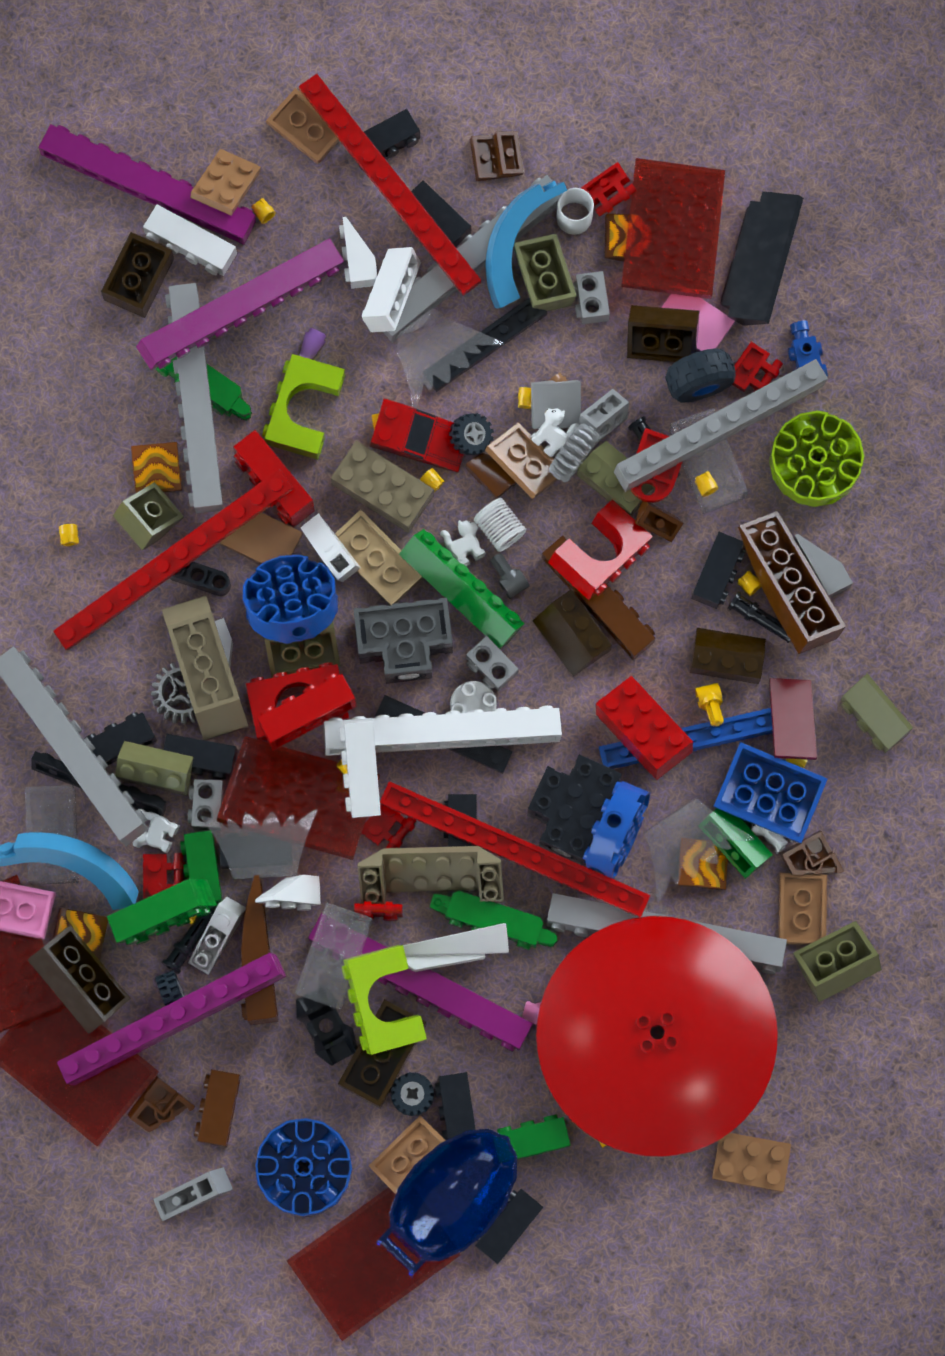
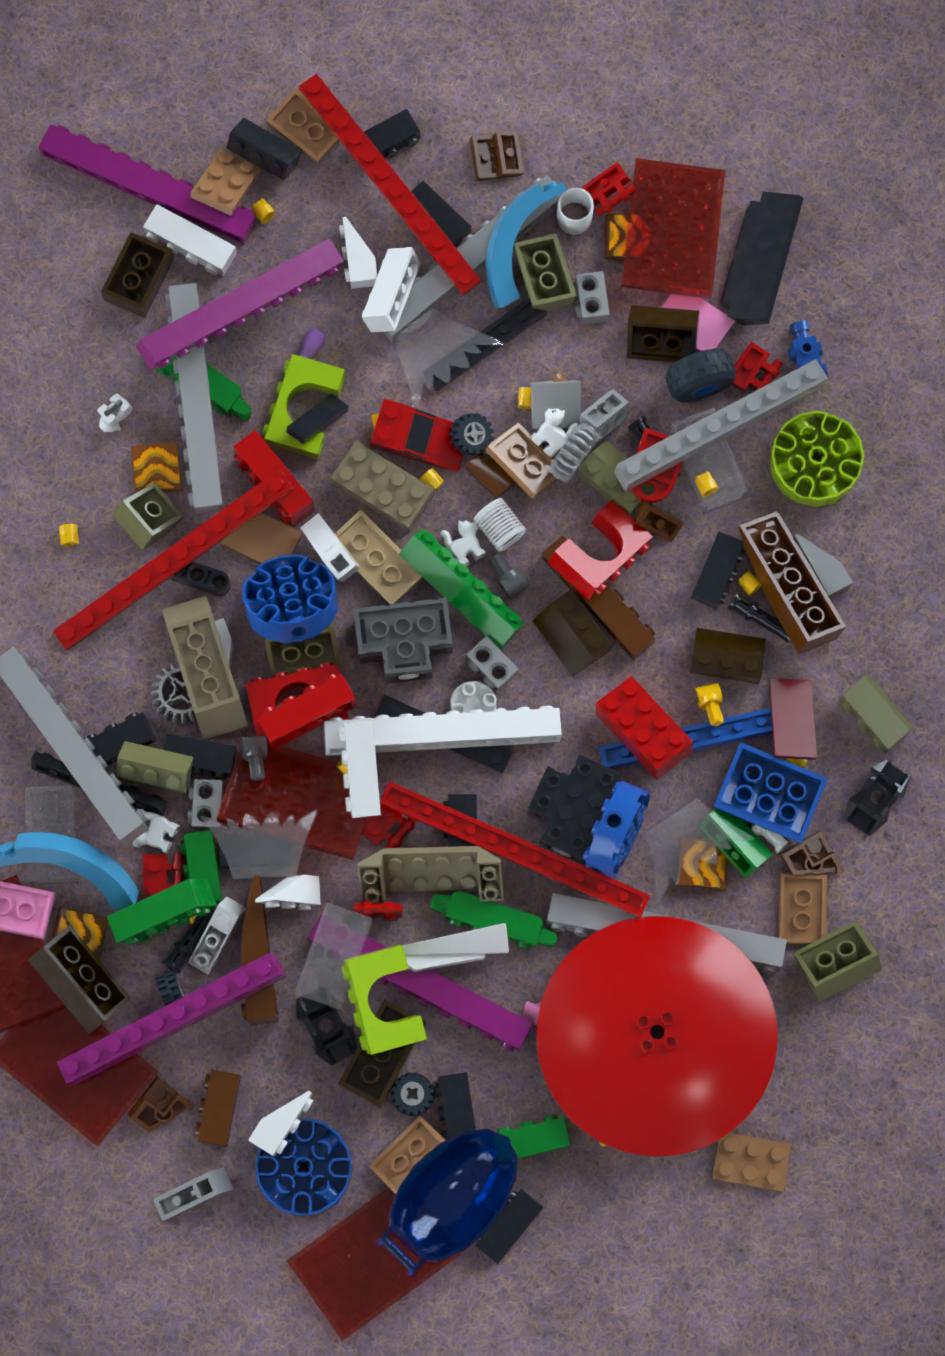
none -> white animal [97,394,132,432]
none -> black brick [226,117,302,180]
none -> dark grey axle [241,736,267,781]
none -> white slope [248,1091,314,1157]
none -> black tile [286,394,349,445]
none -> black piece [845,760,910,837]

